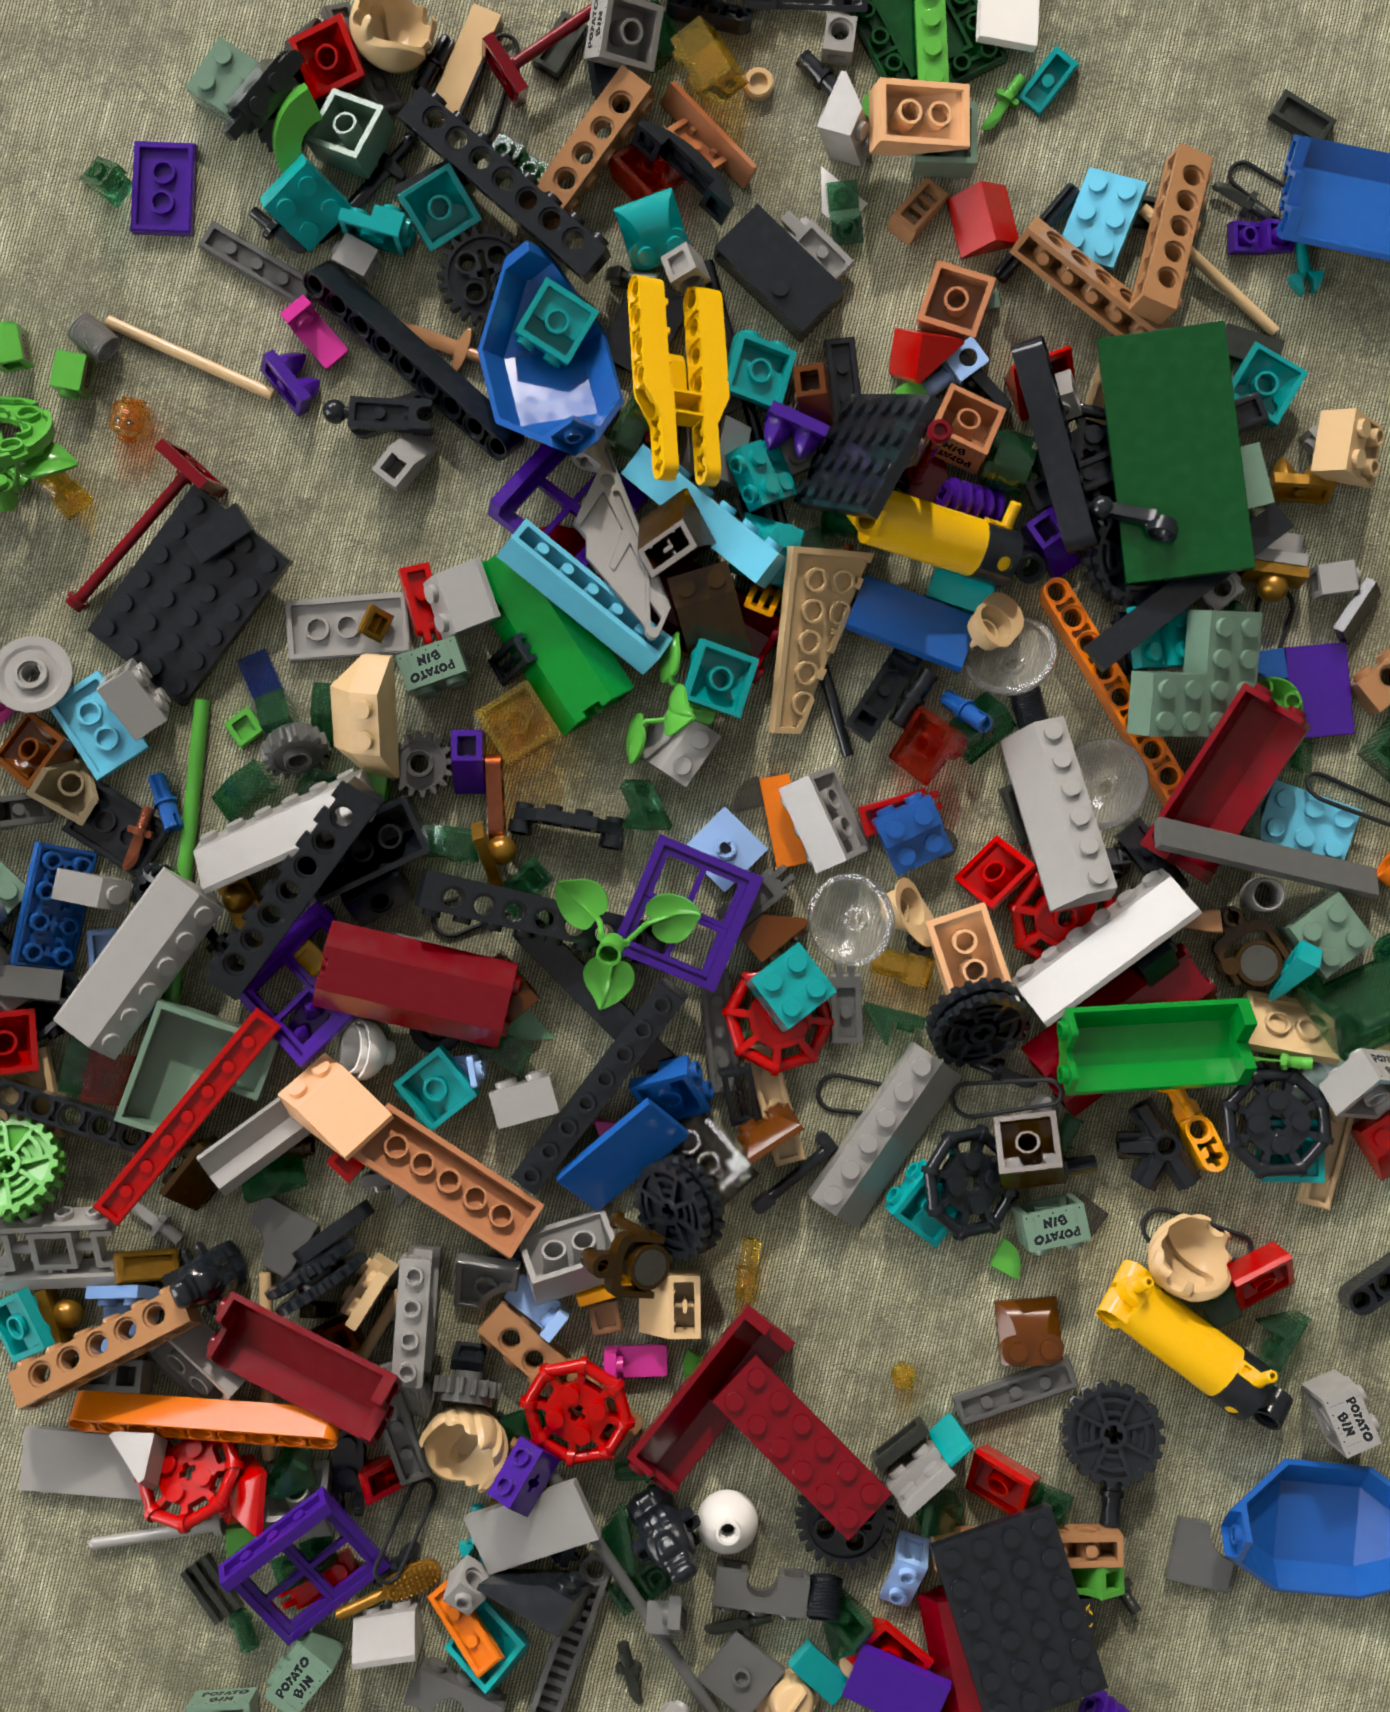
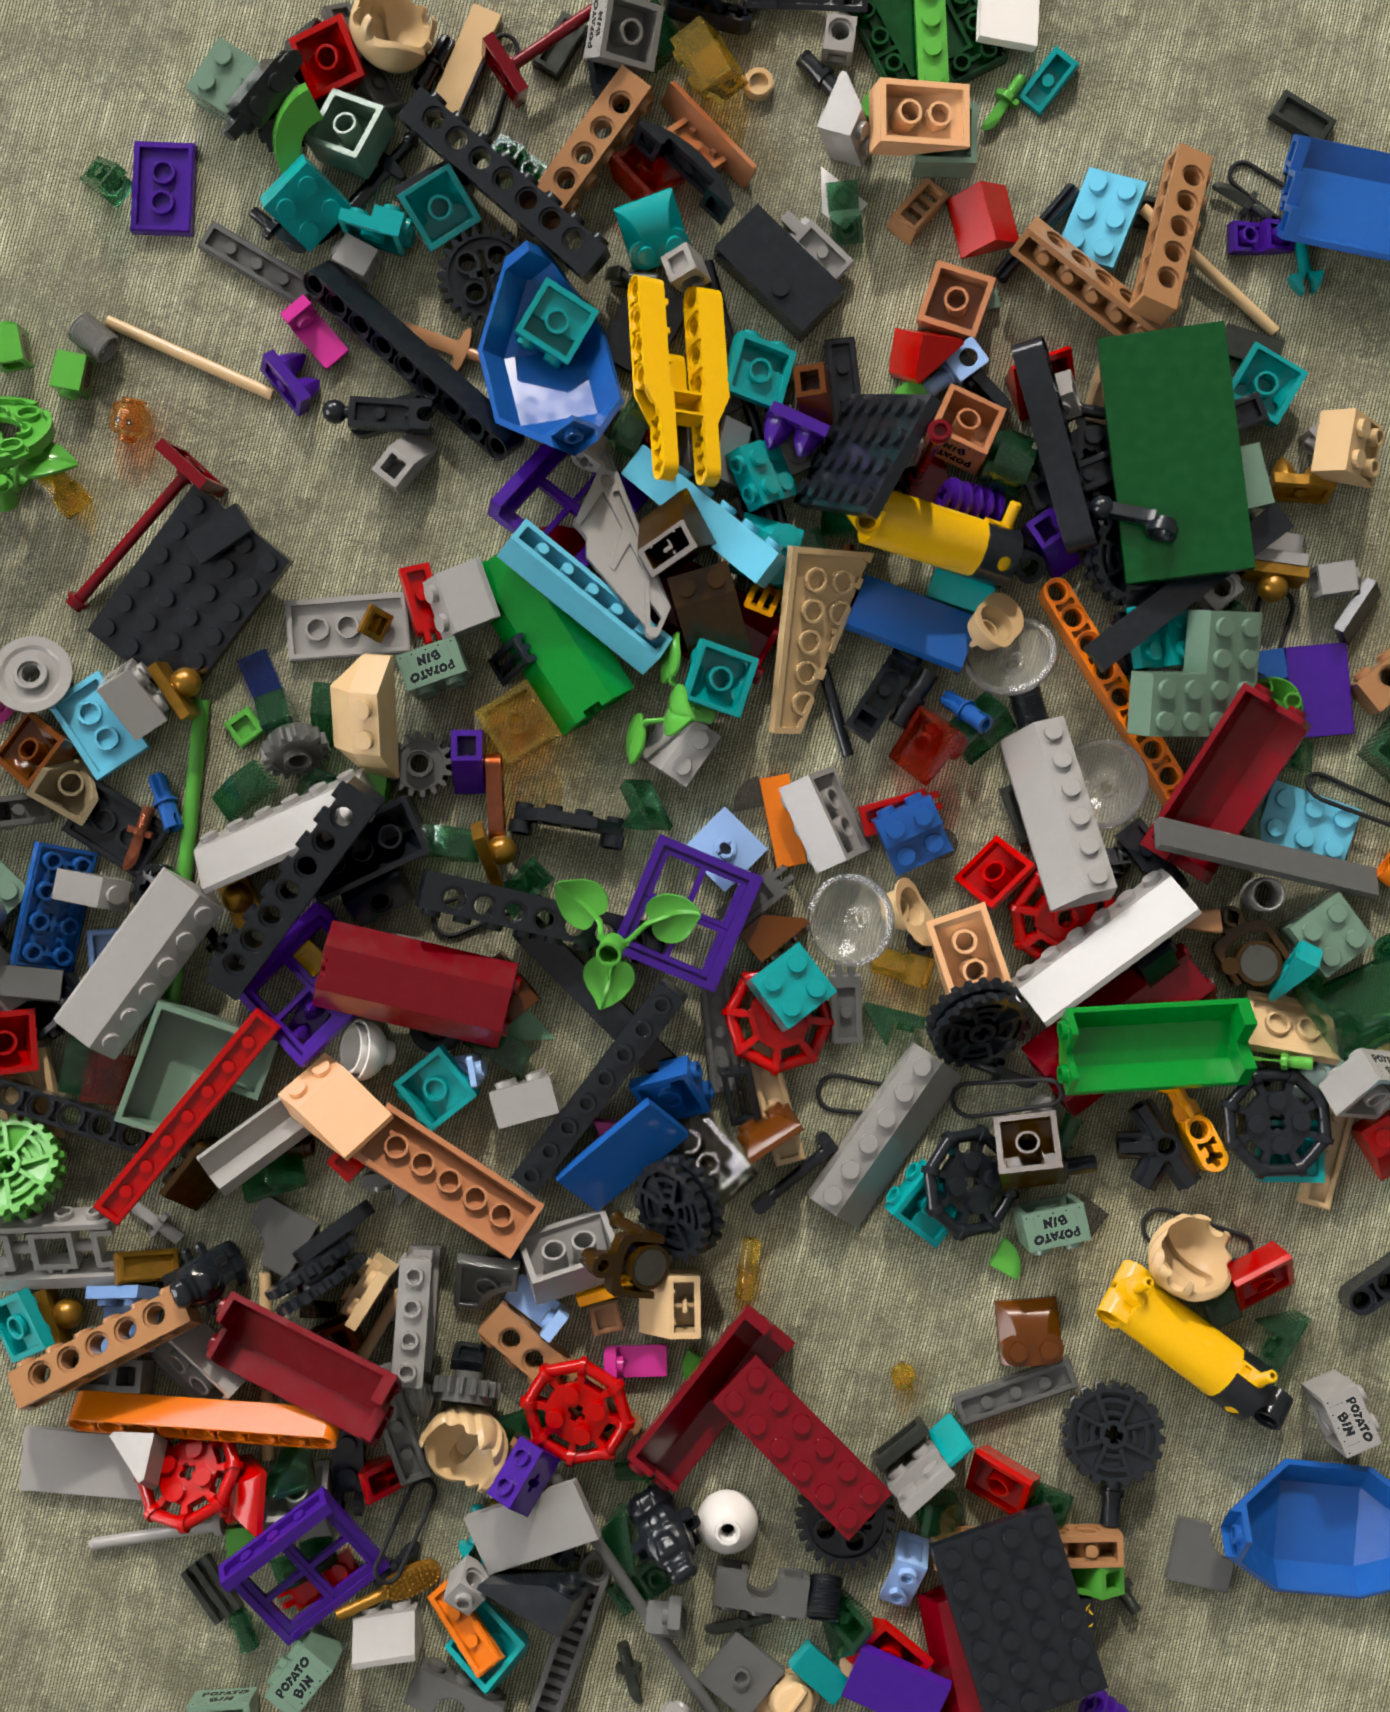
none -> pearl gold tile [147,662,202,720]

